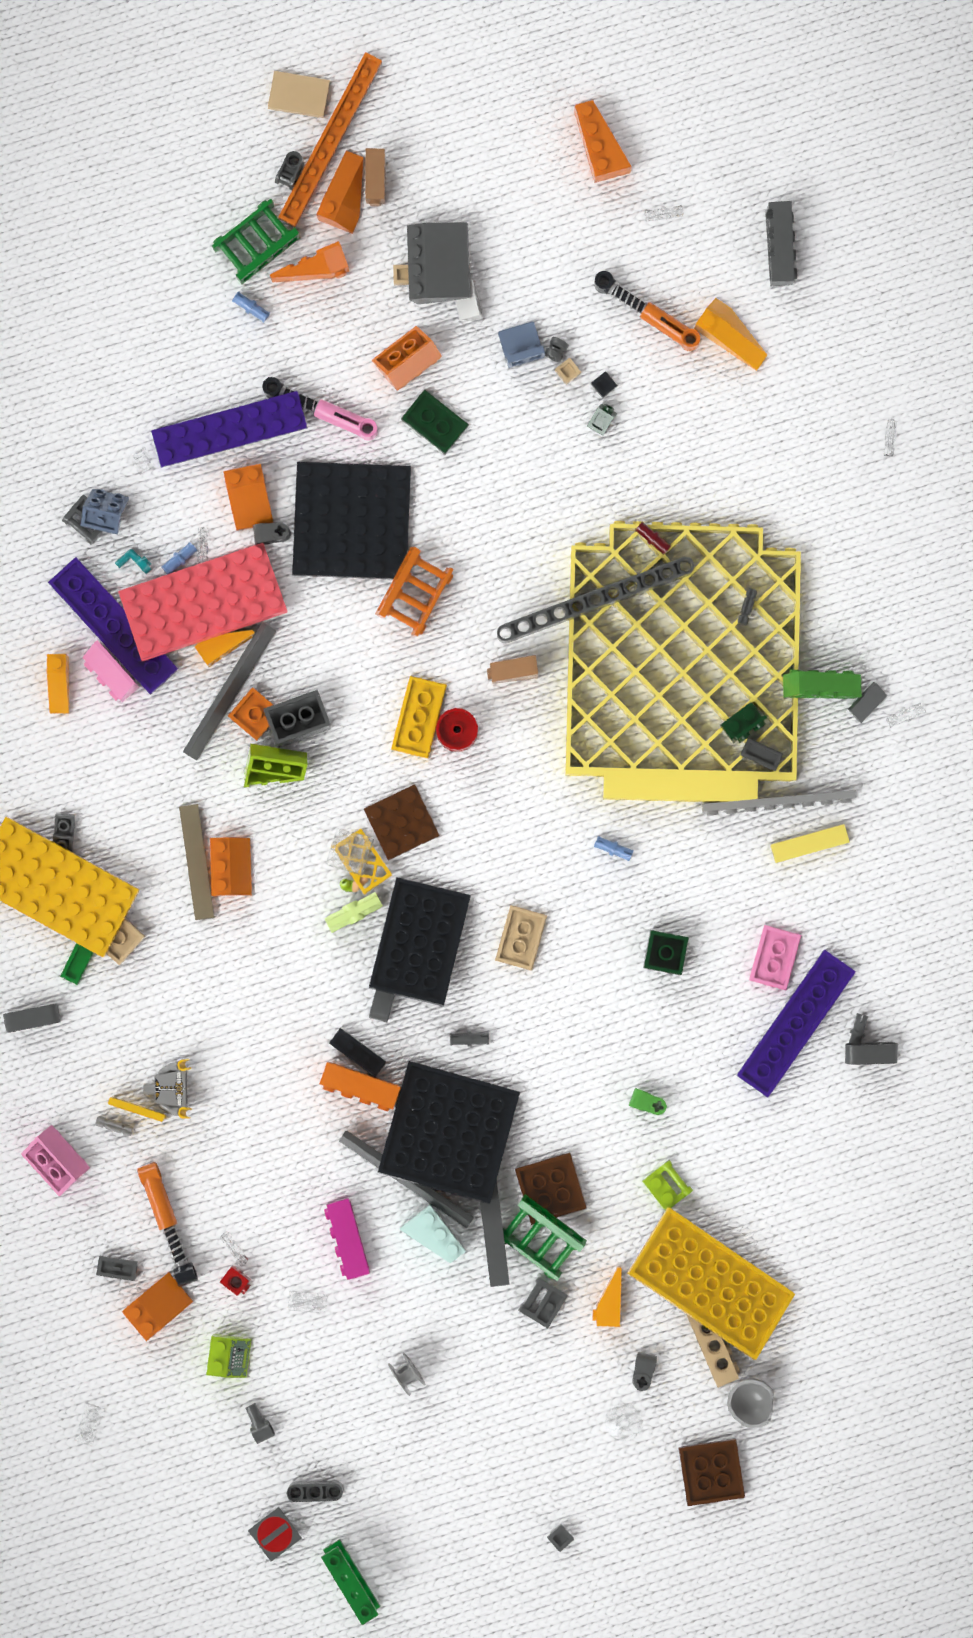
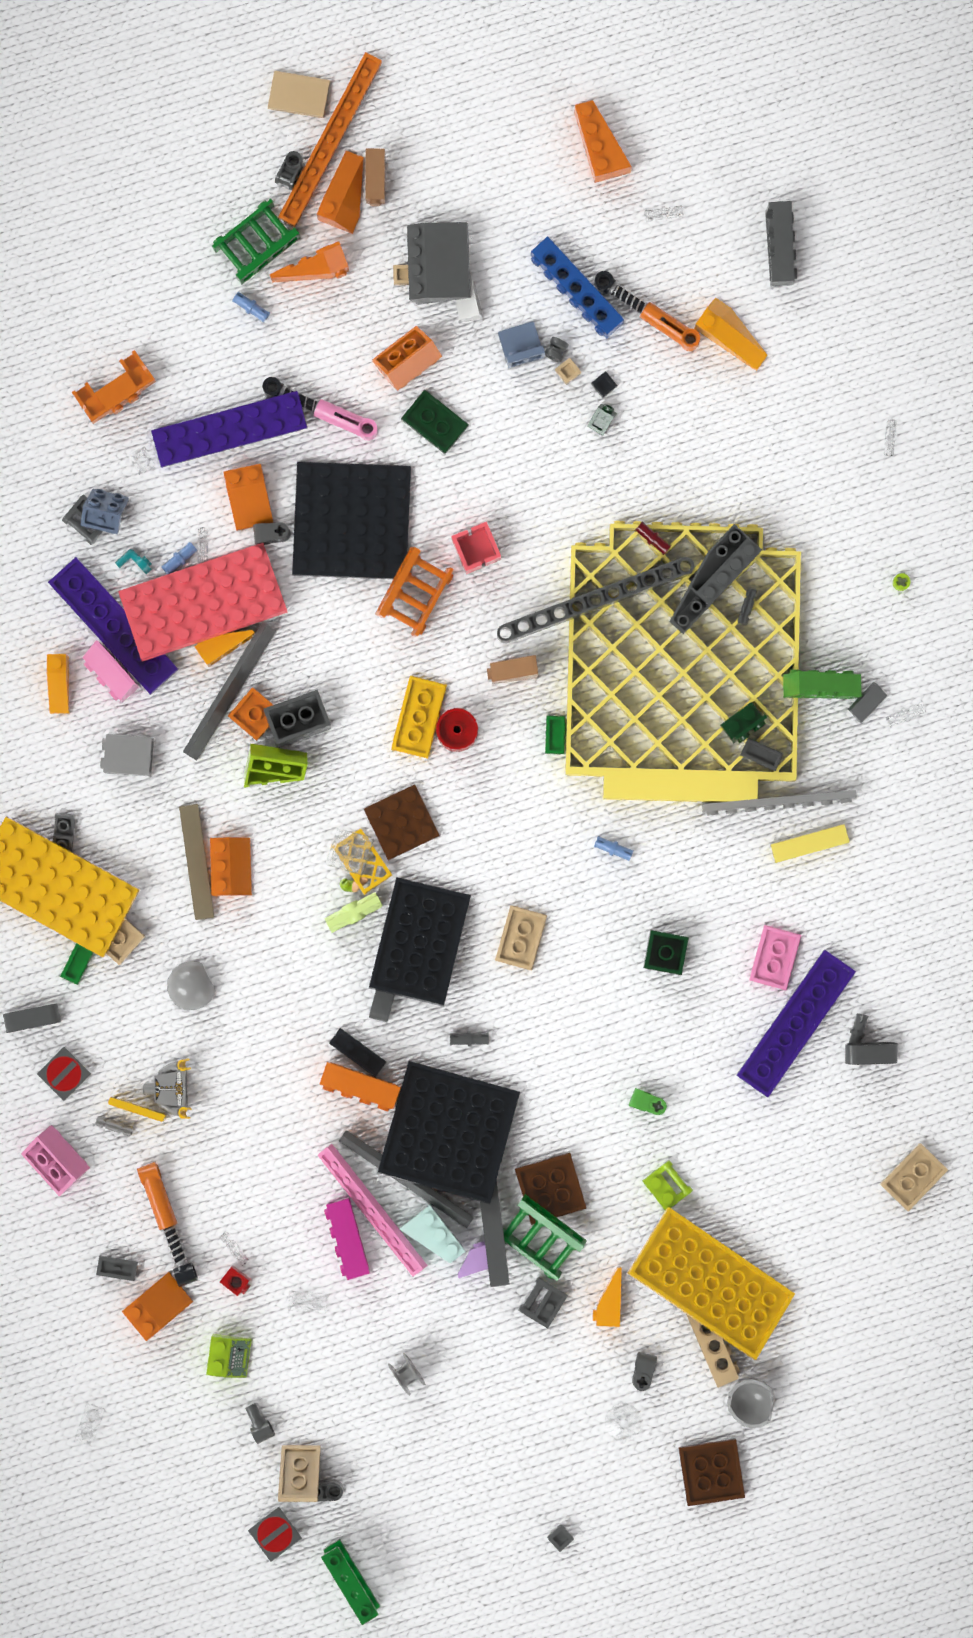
none -> piece [37,1047,91,1101]
none -> orange bracket [71,350,156,424]
none -> light grey brick [100,734,154,777]
none -> light grey cylinder [167,961,216,1010]
none -> tan plate [278,1445,321,1502]
none -> bright pink plate [318,1144,428,1276]
none -> coral piece [451,521,501,575]
none -> lavender slope [458,1241,488,1278]
none -> blue brick [531,236,624,339]
none -> green tile [545,715,565,755]
none -> dark grey wedge [669,524,762,634]
none -> tan plate [880,1143,948,1212]
none -> lime bush [892,573,911,591]

